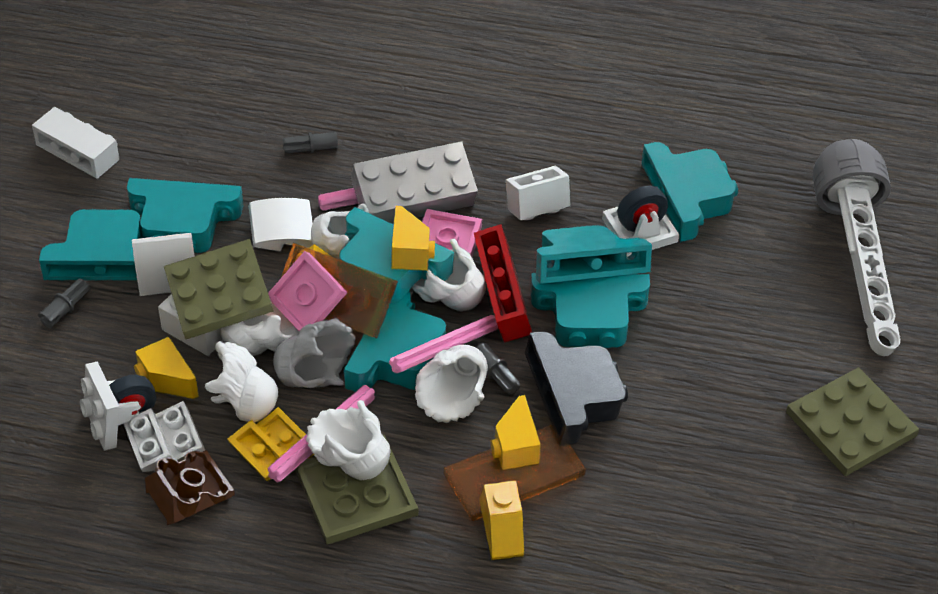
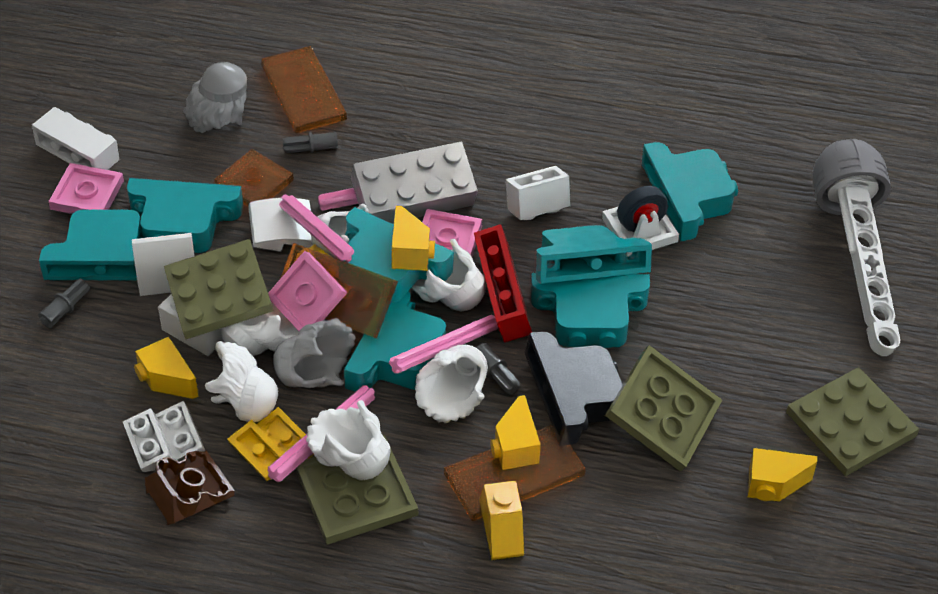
white plate [80,362,157,451] -> none
none -> bright pink plate [49,163,124,214]
none -> light grey hair [183,62,247,133]
none -> clear orange plate [214,149,294,206]
none -> clear orange tile [261,46,347,133]
none -> bright pink axle [279,194,354,262]
none -> olive plate [605,345,722,471]
none -> yellow slope [747,448,817,501]

